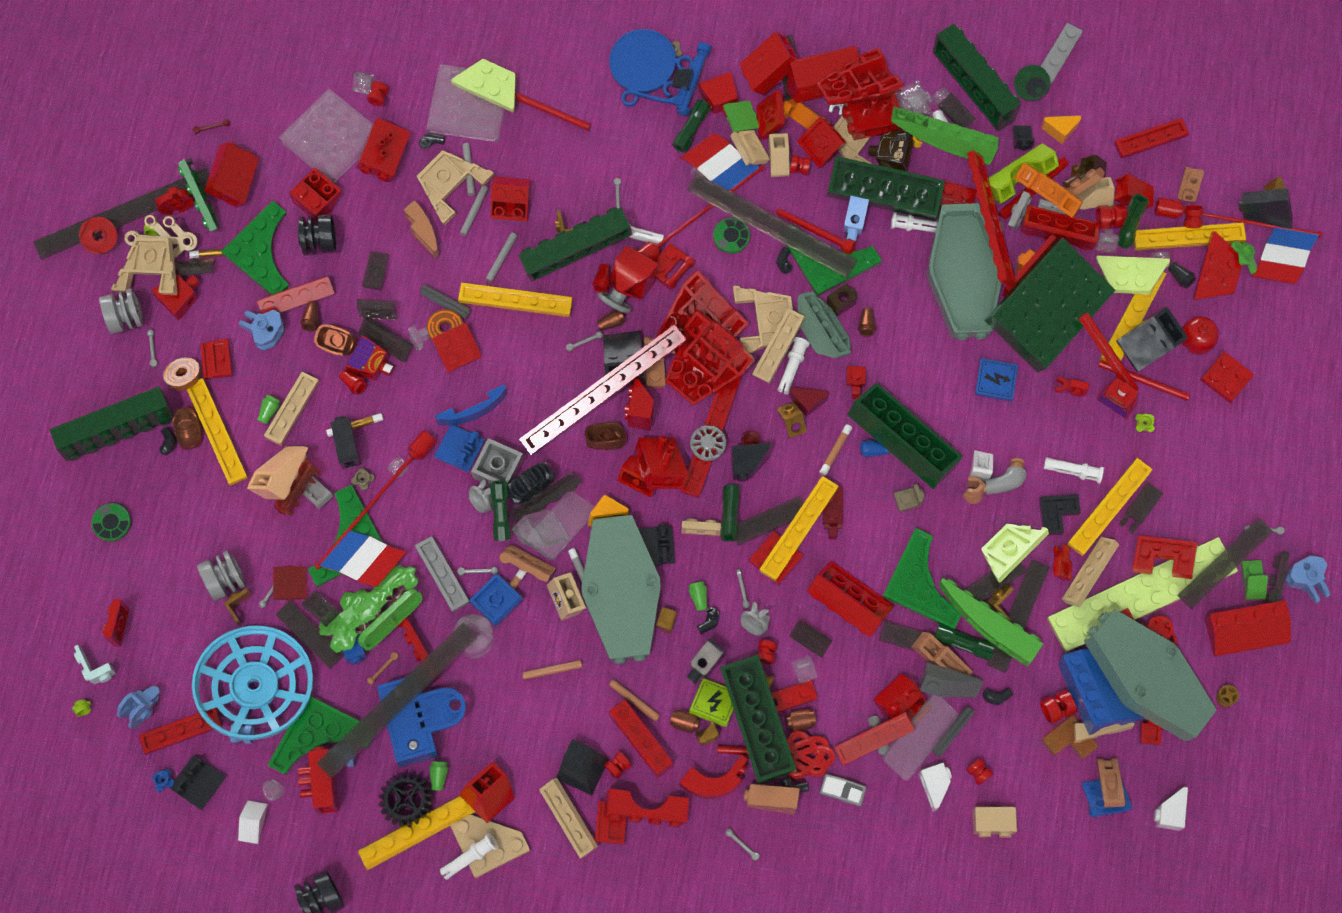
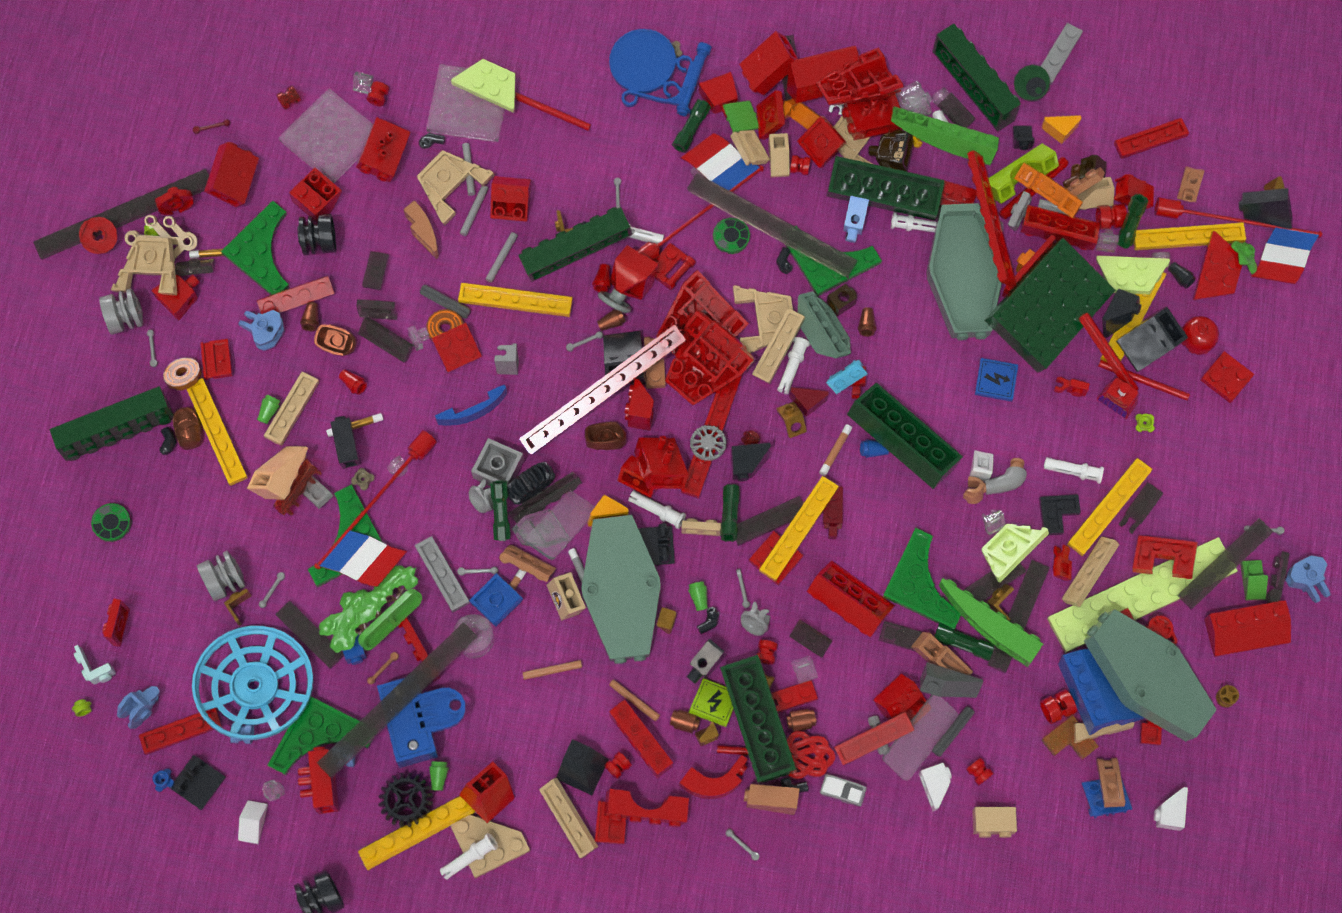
wing [178,158,220,232] -> none
clear red piece [273,565,306,601] -> none
clear smoke plate [301,591,340,627] -> none
torso [345,336,395,380] -> none
blue hinge [434,424,485,473] -> none
black slope [672,69,694,91] -> none
red piece [776,209,857,255] -> none
dark tan bracket [893,484,925,513] -> none
black arm [982,688,1013,705] -> none
red wheel [1184,205,1204,228] -> none
none -> clear red wheel [276,85,301,110]
none -> light grey hinge [495,343,519,375]
none -> white pin [628,490,686,529]
none -> medium azure hinge [826,360,868,394]
none -> clear tile [982,509,1005,535]
none -> black slope [1102,288,1142,338]

